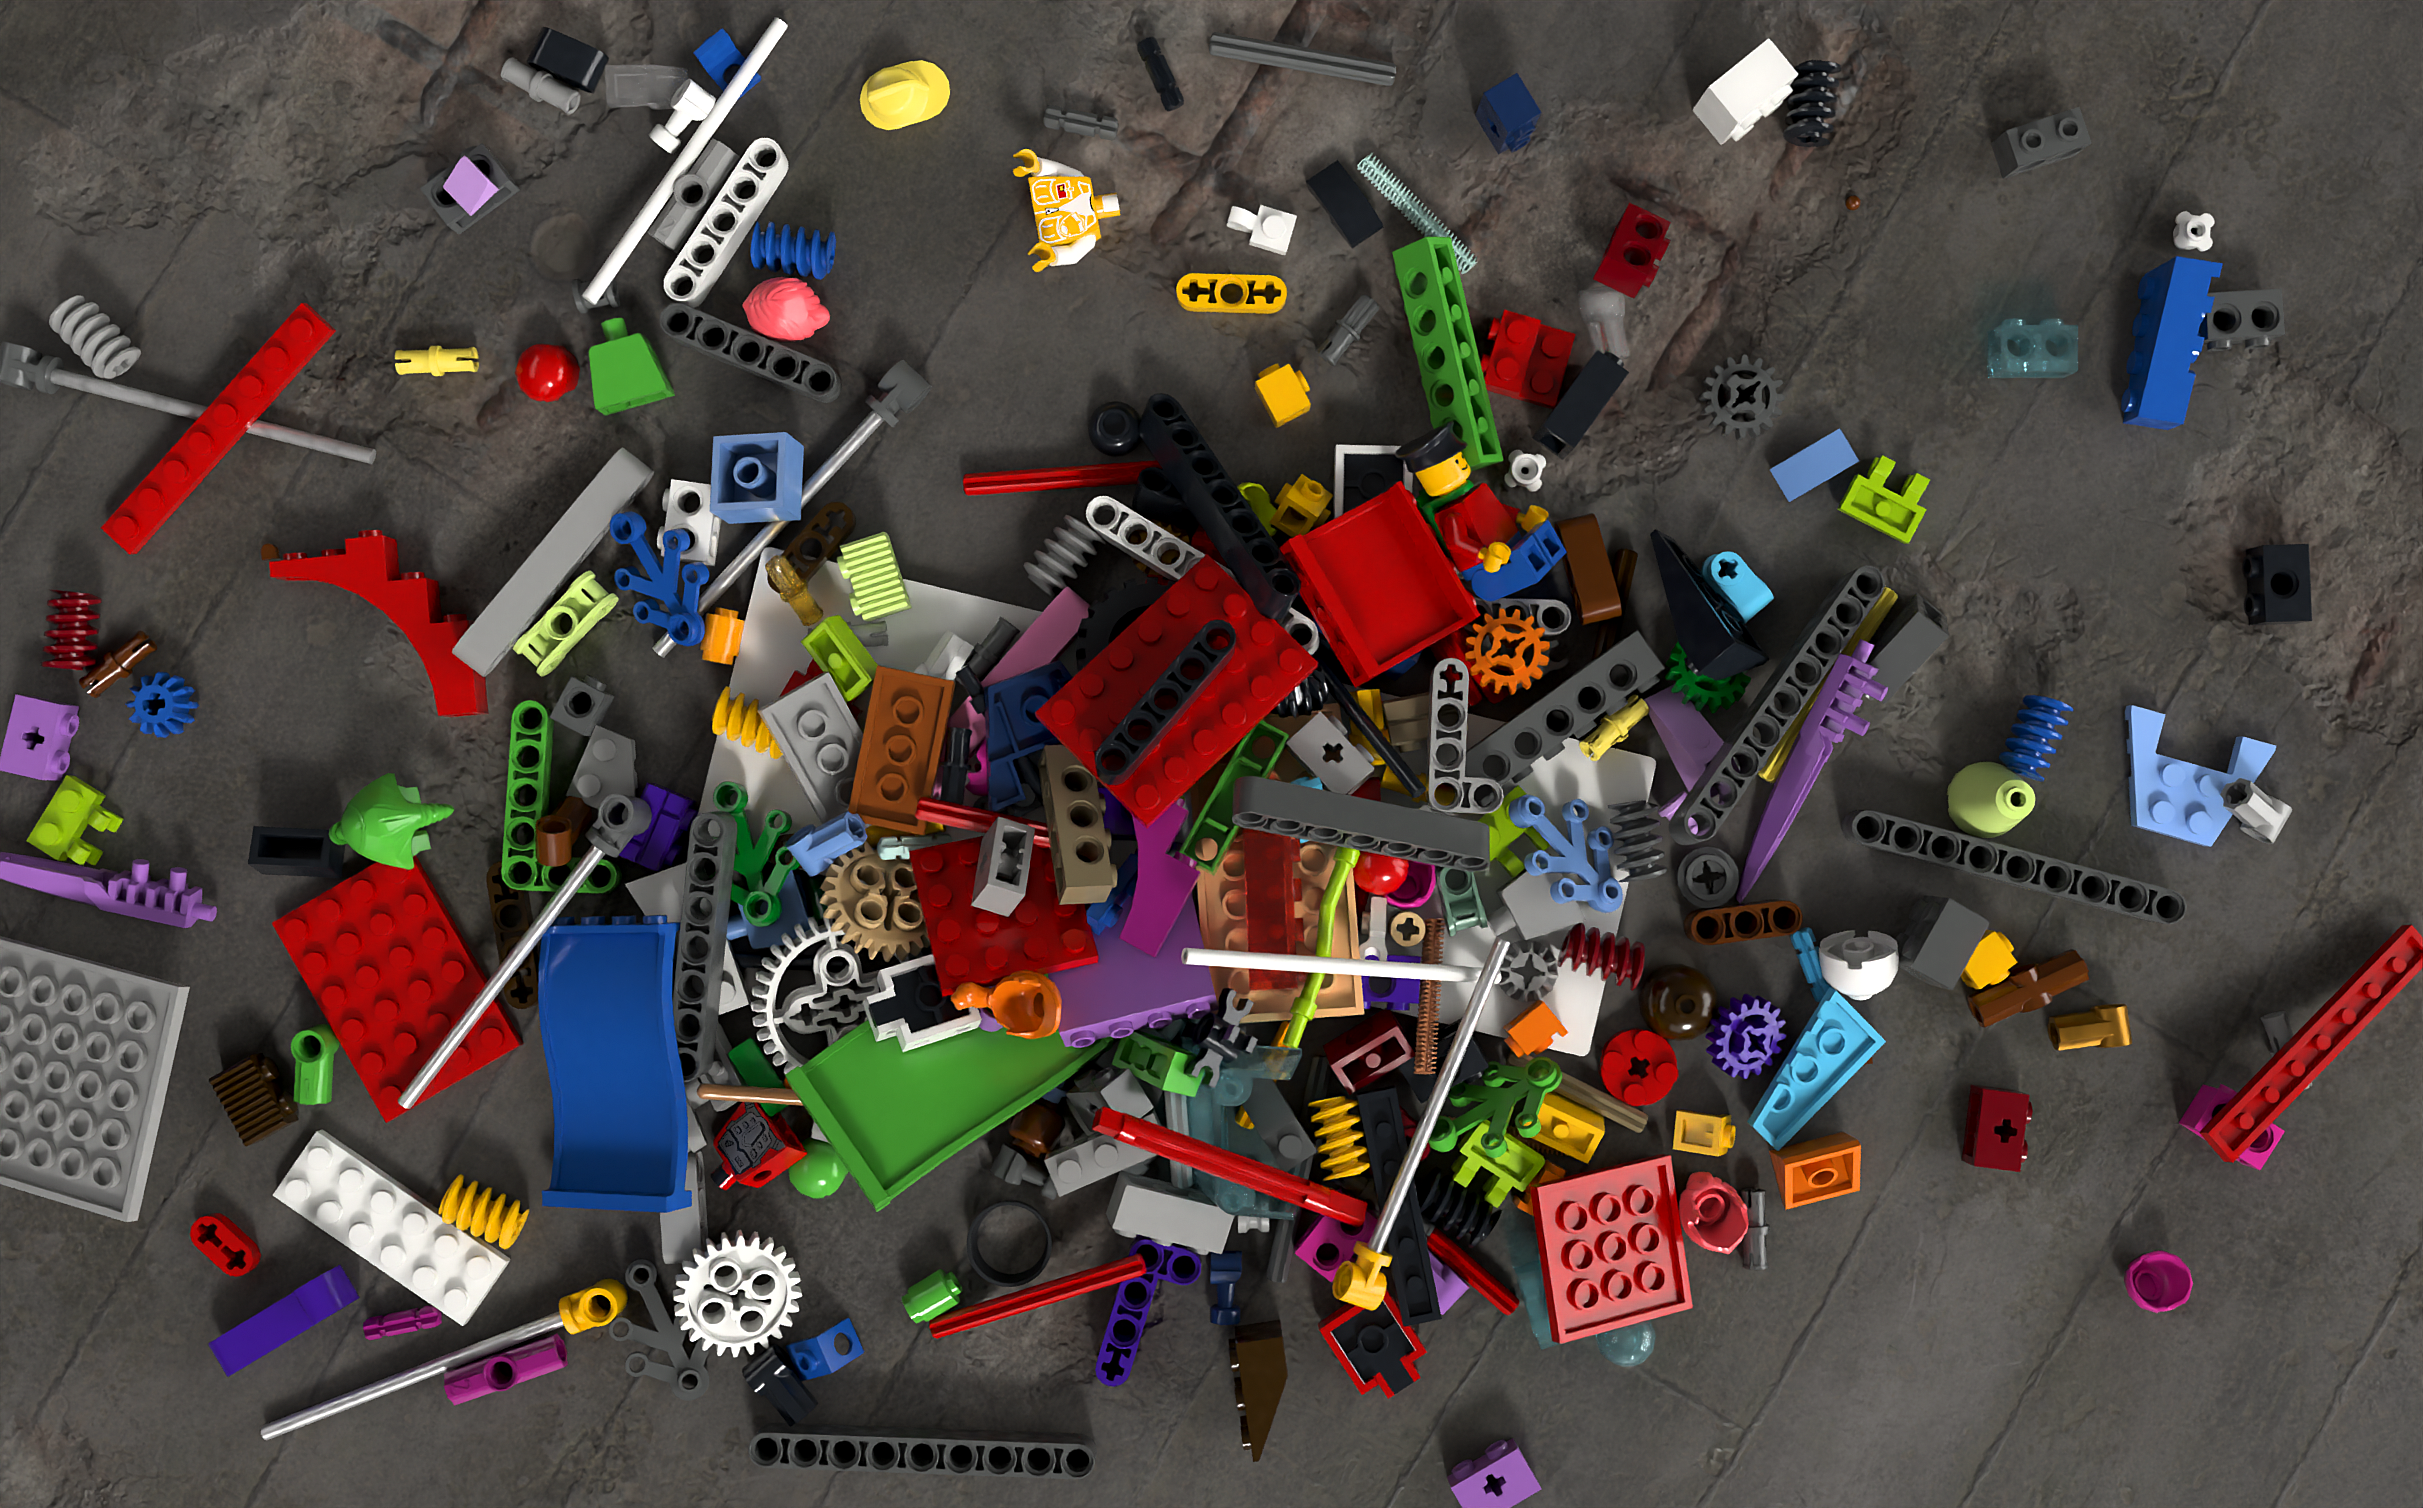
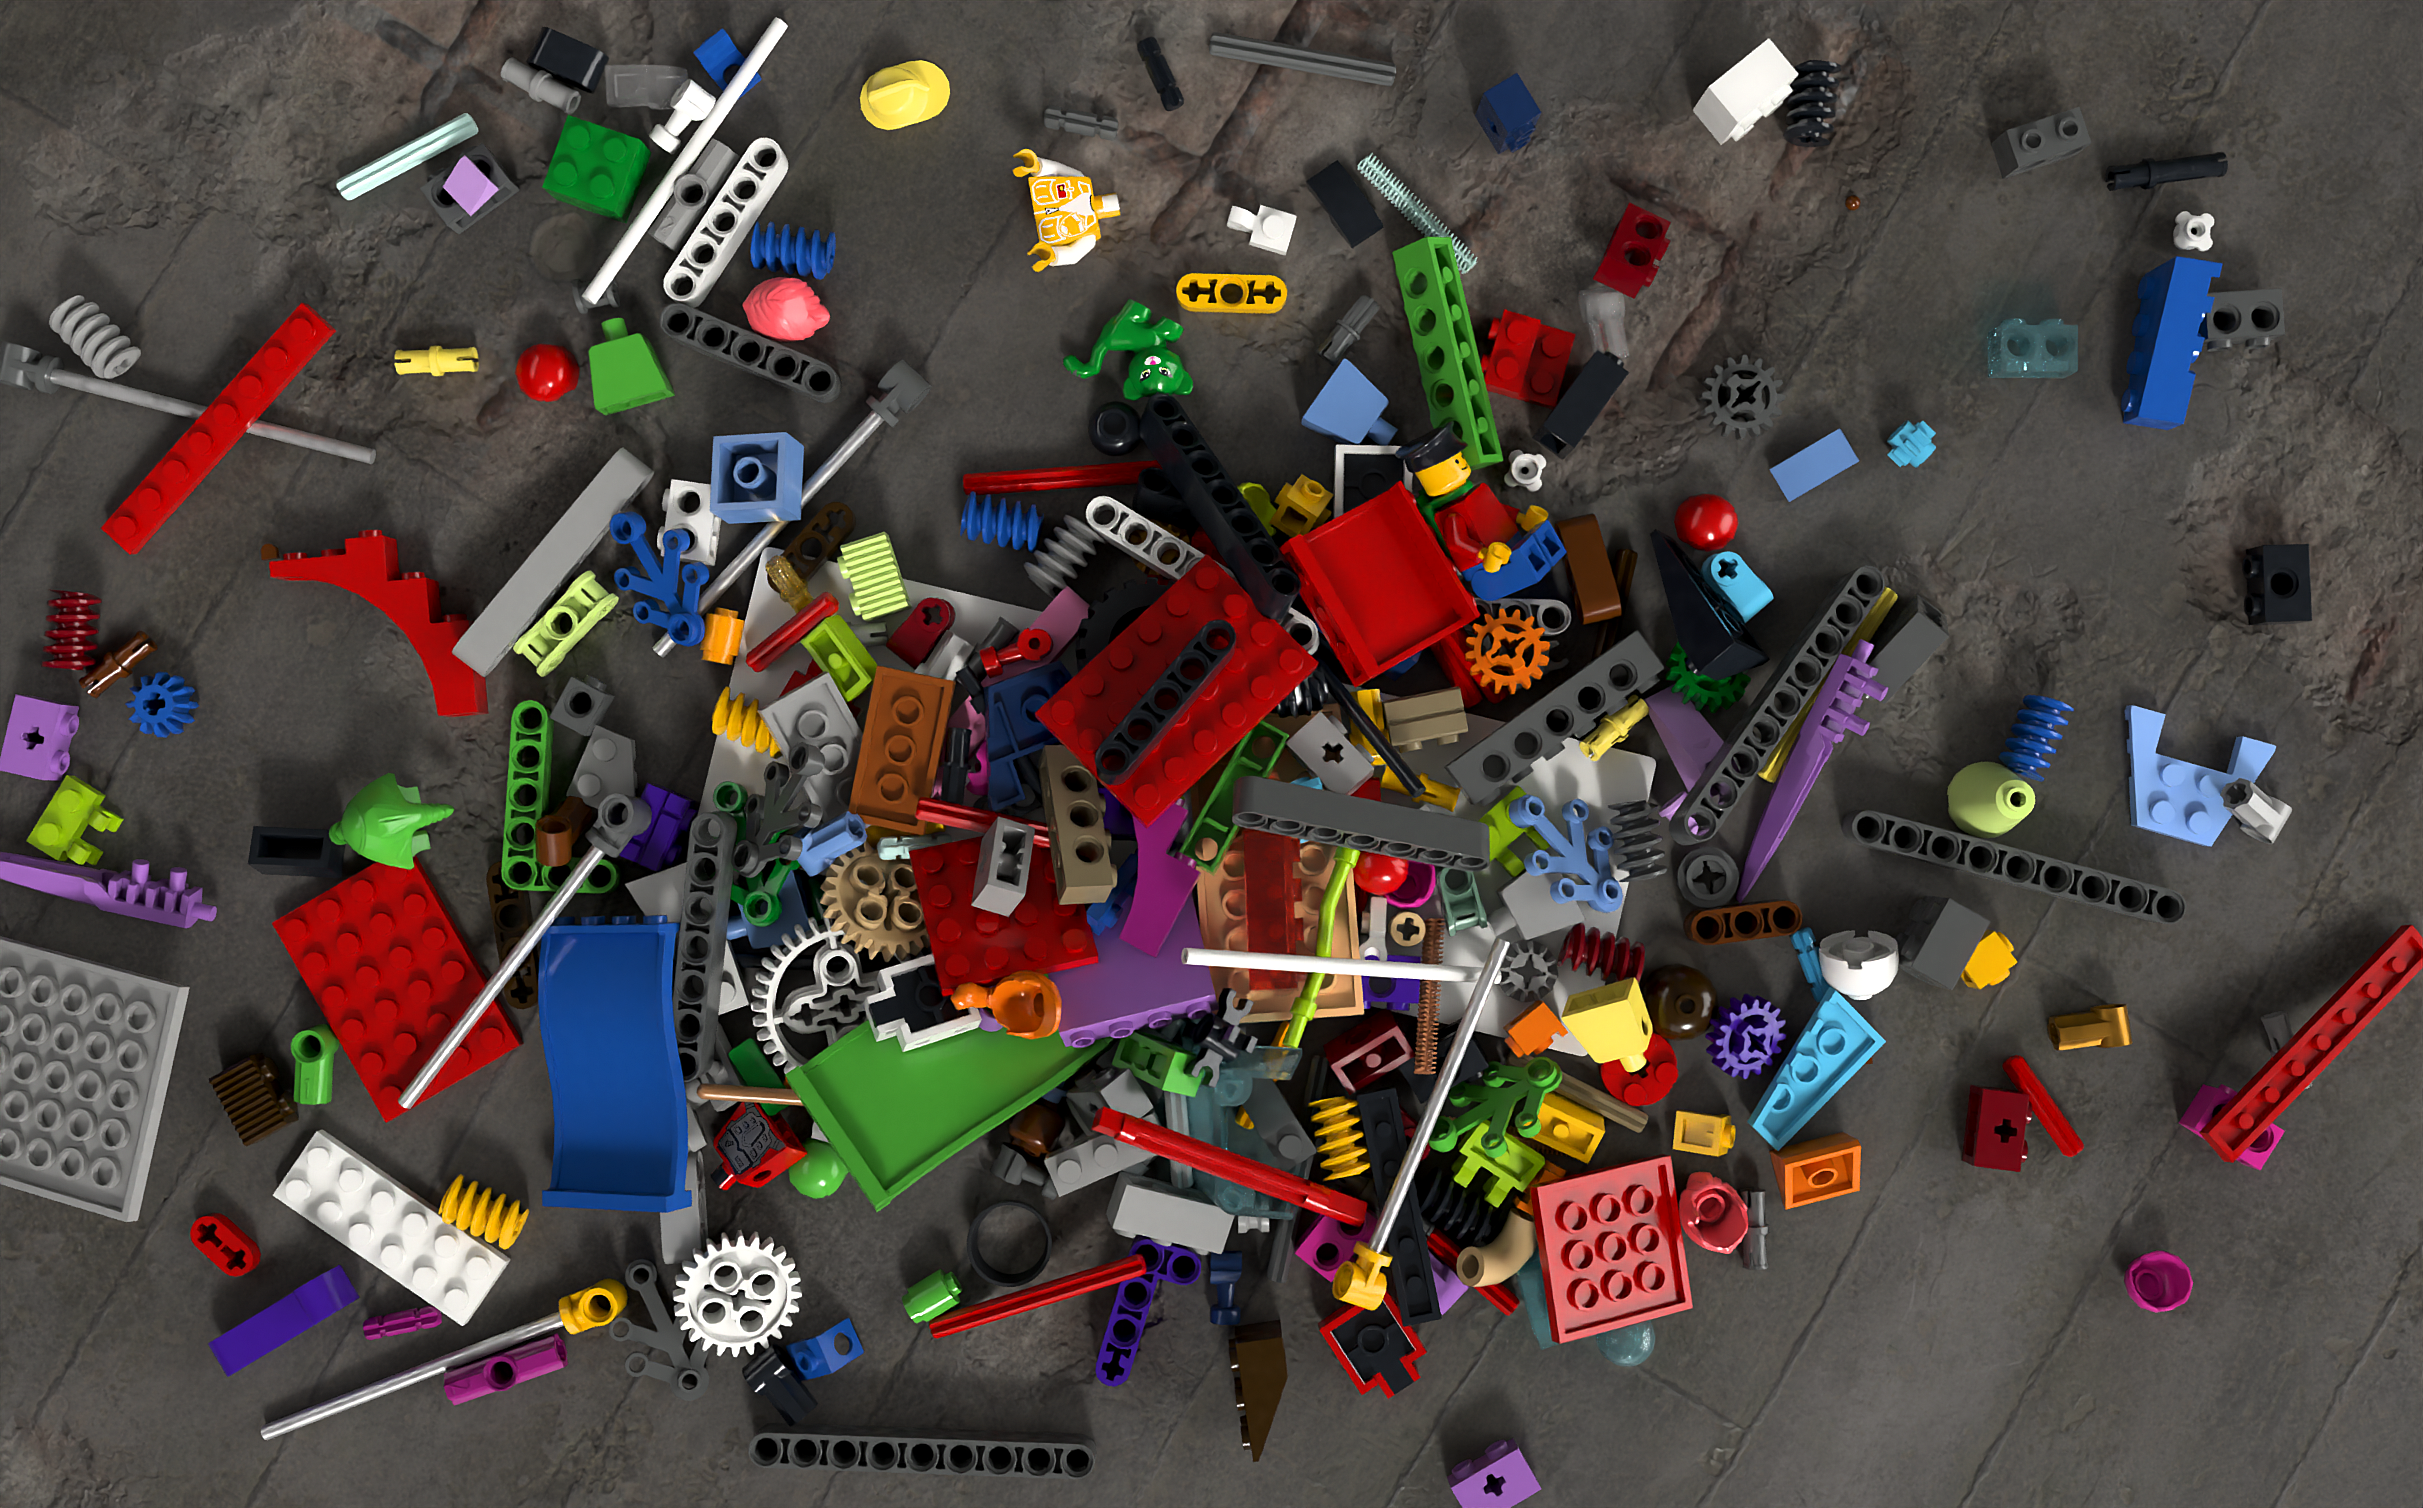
yellow brick [1255,364,1311,428] -> none
light grey beam [1425,658,1504,814] -> none
lime plate [1837,455,1930,544] -> none
reddish brown piece [1967,949,2089,1028] -> none
none -> light aqua axle [336,113,479,200]
none -> green brick [542,115,652,224]
none -> dark grey plant [731,742,825,878]
none -> red axle [746,592,839,673]
none -> dark red piece [886,597,956,670]
none -> blue piece [960,491,1044,553]
none -> red leg [979,628,1054,679]
none -> green animal [1063,299,1193,401]
none -> medium blue torso [1301,358,1398,446]
none -> tan cylinder [1456,1208,1538,1287]
none -> light yellow torso [1561,977,1653,1072]
none -> red hair [1674,493,1739,552]
none -> medium azure gear [1887,420,1936,468]
none -> red axle [2002,1055,2084,1157]
none -> black pin [2105,152,2228,191]

